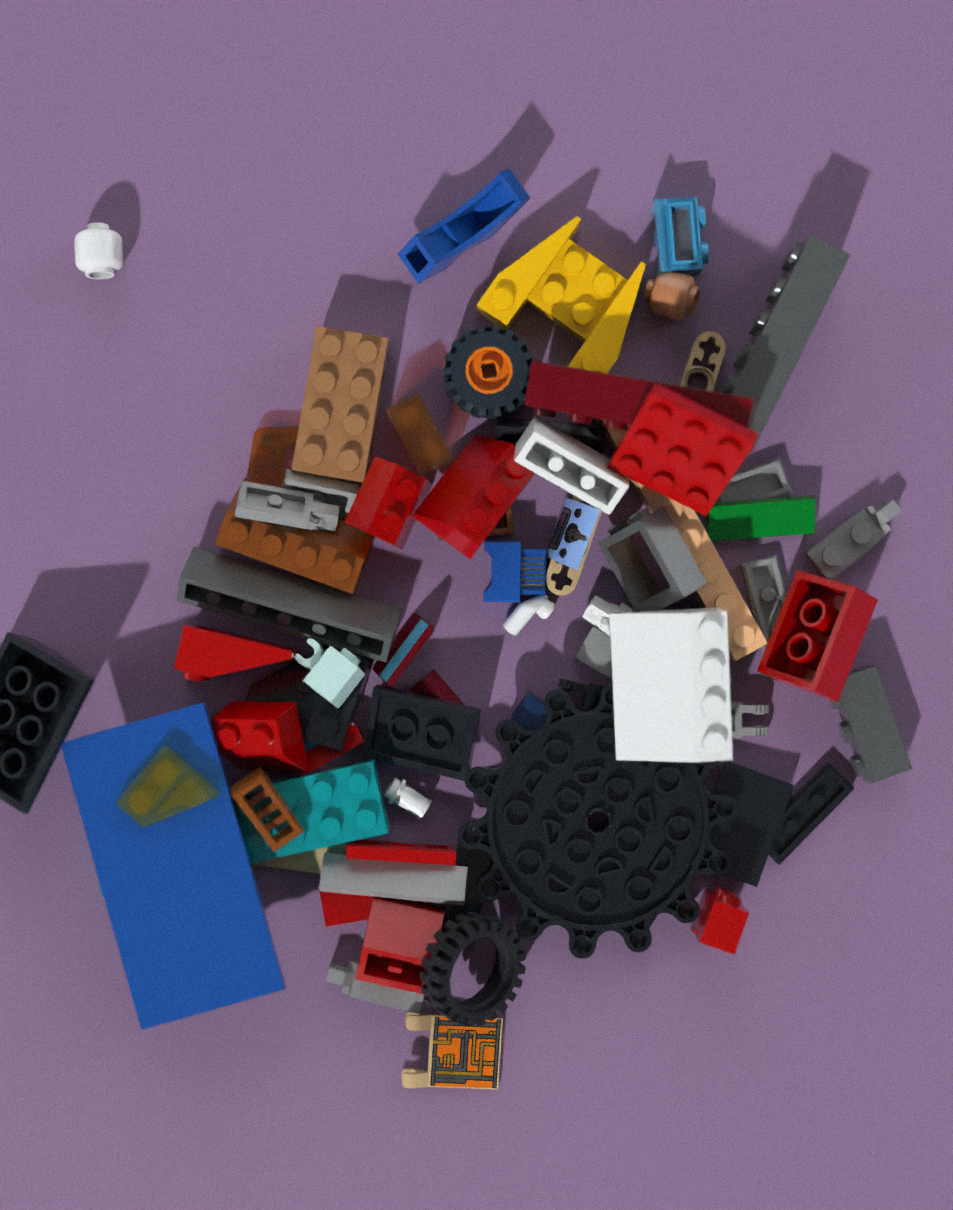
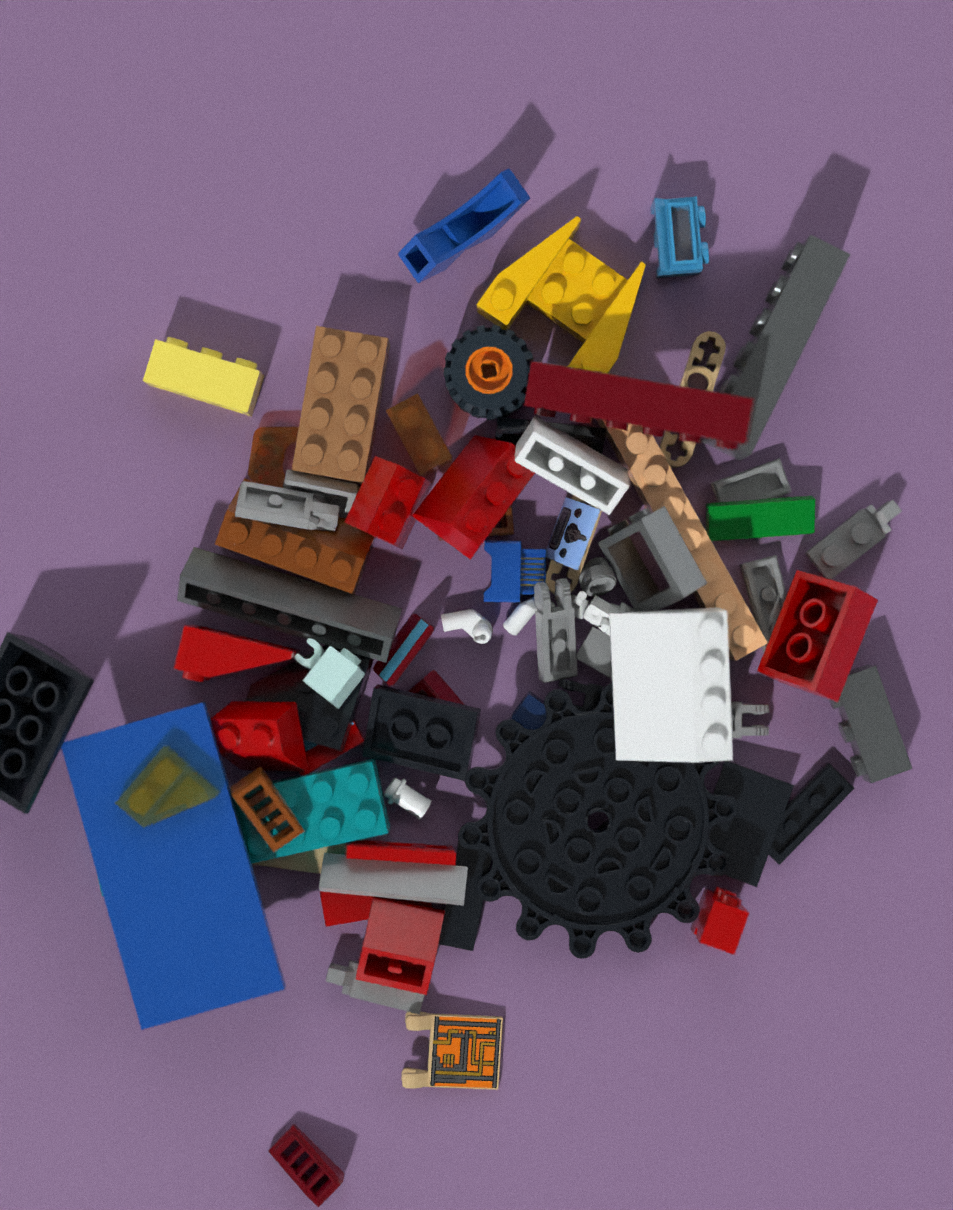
white head [74,222,123,279] -> none
black tyre [420,912,526,1027] -> none
red plate [607,383,758,516] -> none
nougat head [644,272,701,321] -> none
none -> light yellow brick [143,337,264,417]
none -> dark red slope [268,1124,345,1207]
none -> white arm [441,609,493,644]
none -> light grey hinge [534,578,577,683]
none -> white hand [571,591,589,619]
none -> light grey tile [579,557,617,596]

